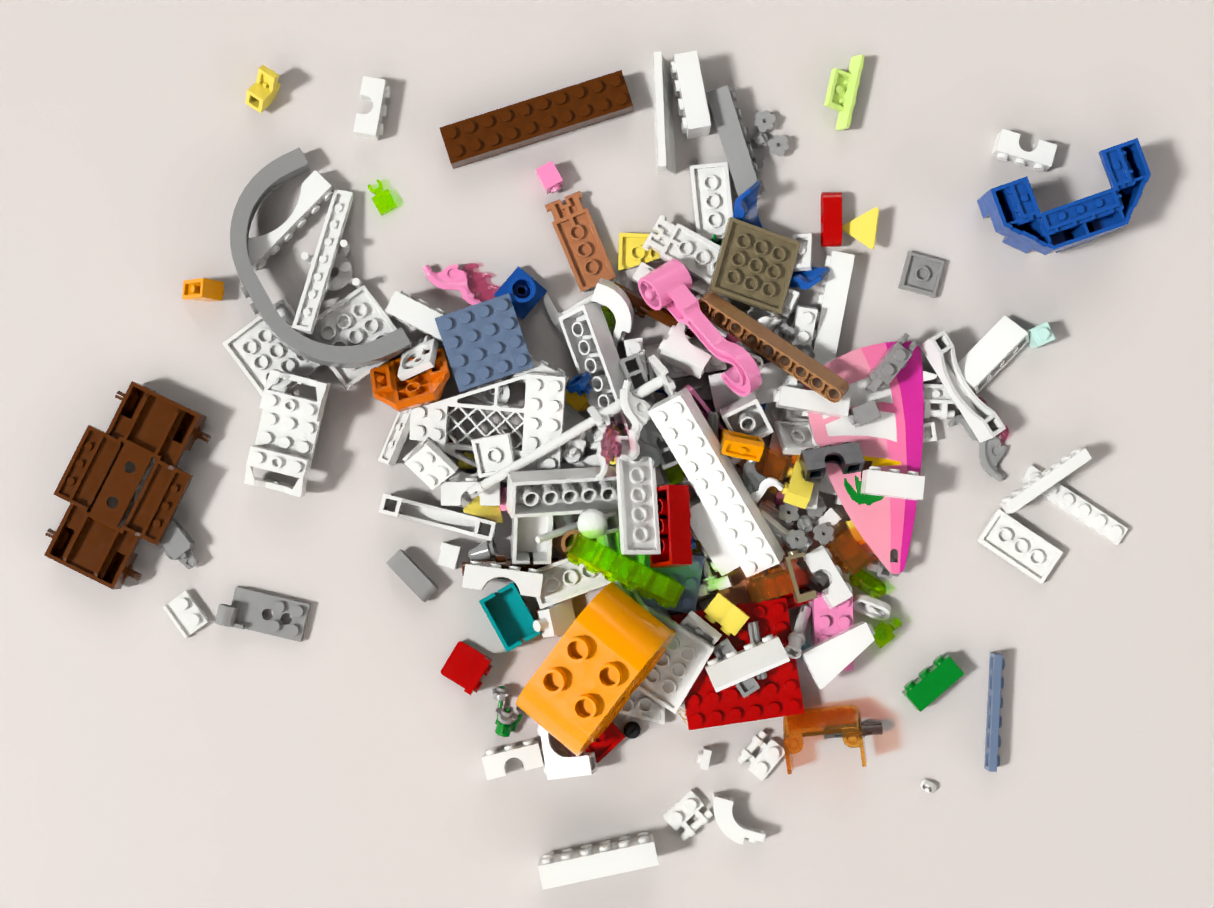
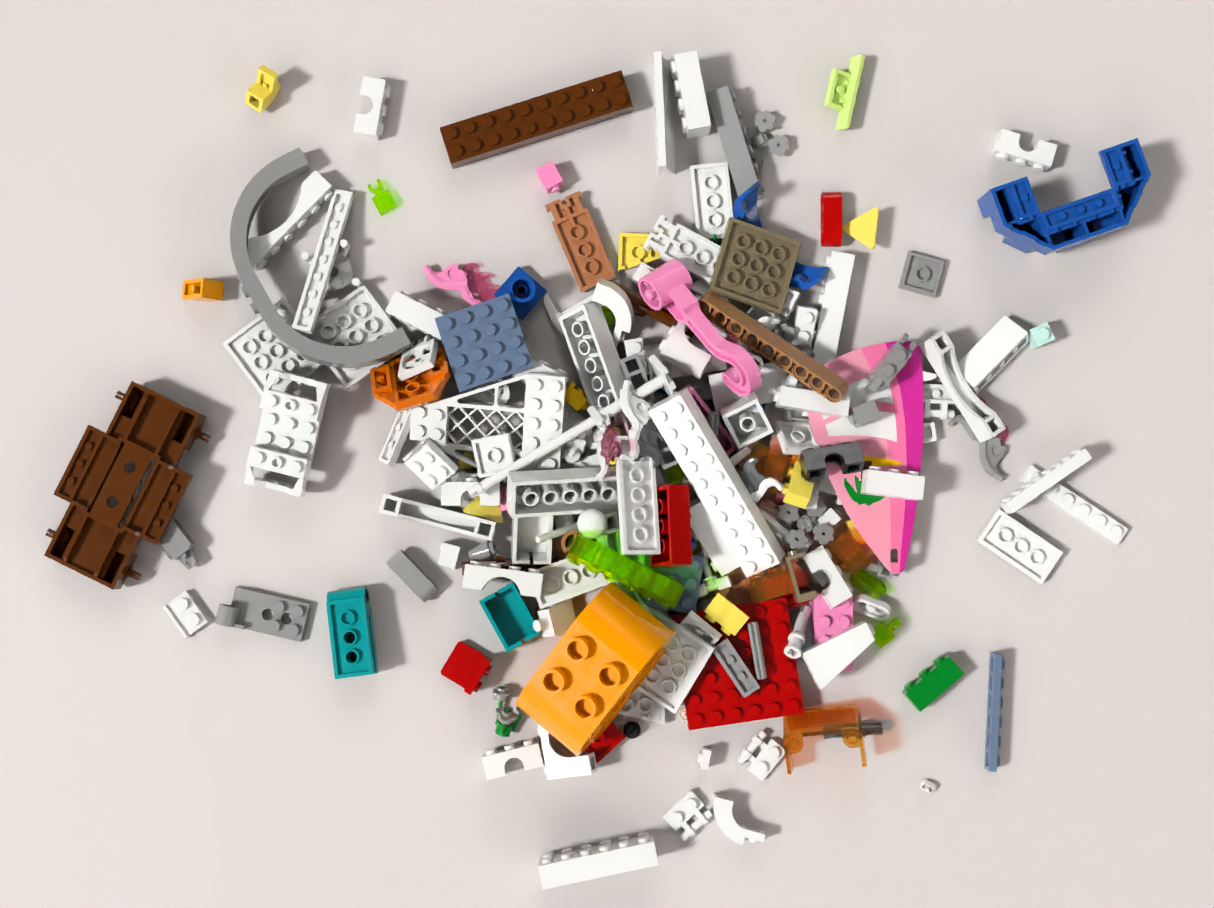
blue tile [566,372,592,397] -> none
white slope [704,634,790,692] -> none
light orange tile [720,429,764,462] -> none
white plate [793,233,813,272] -> none
none -> teal hinge [326,587,379,679]

